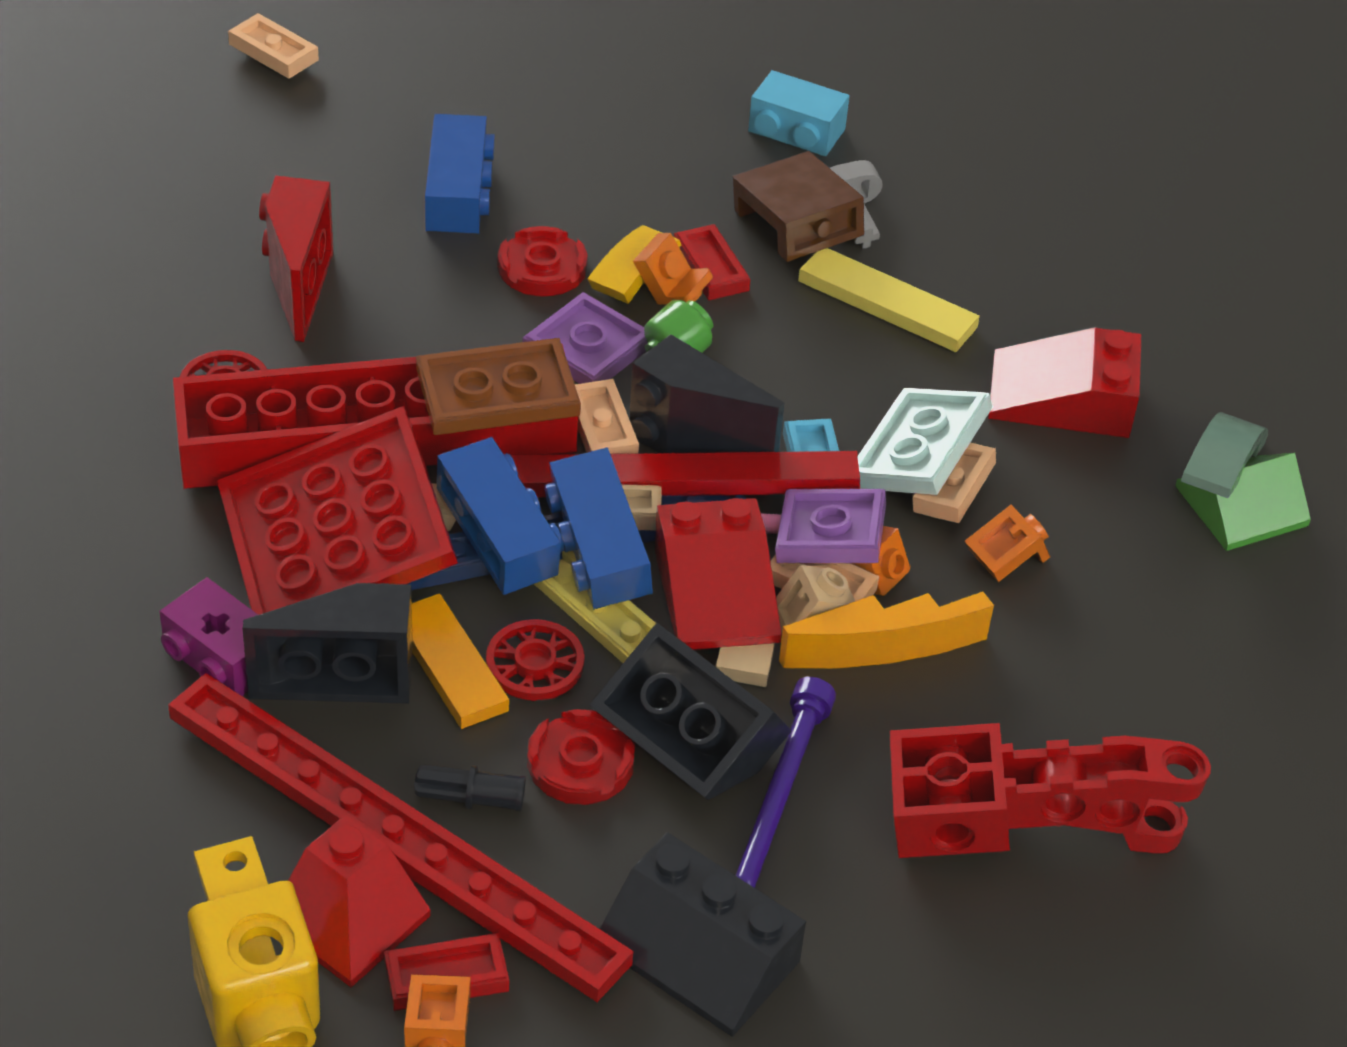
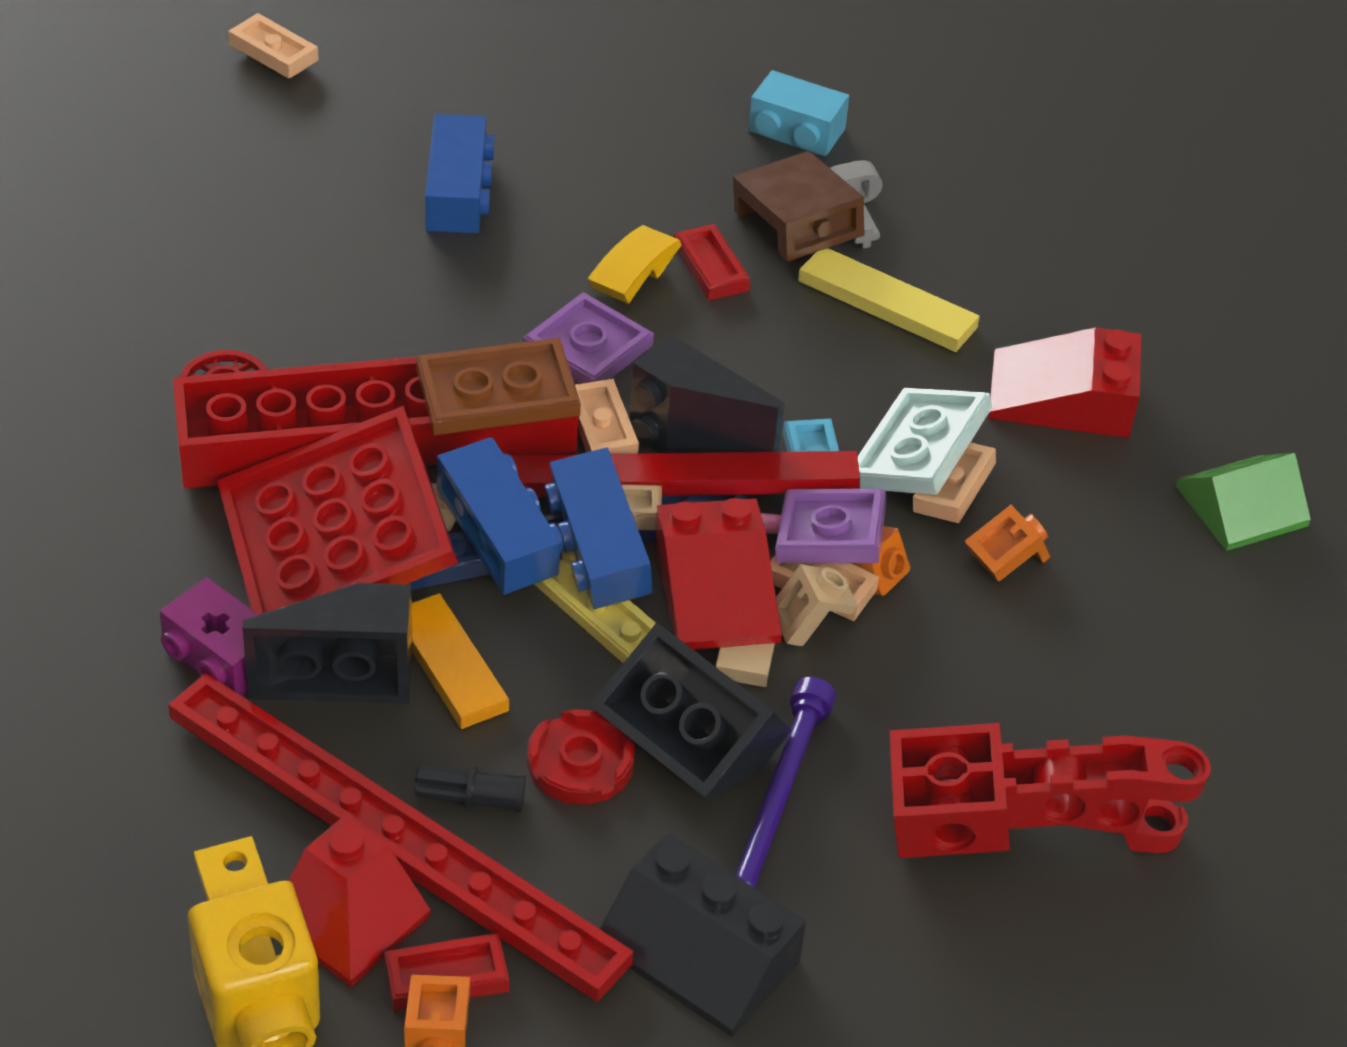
red slope [259,175,334,342] -> none
red wheel [486,619,585,701] -> none
red tile [497,226,588,297] -> none
orange bracket [633,233,713,305] -> none
bright green head [644,300,713,353] -> none
light orange slope [779,592,994,668] -> none
sand green slope [1181,412,1268,498] -> none

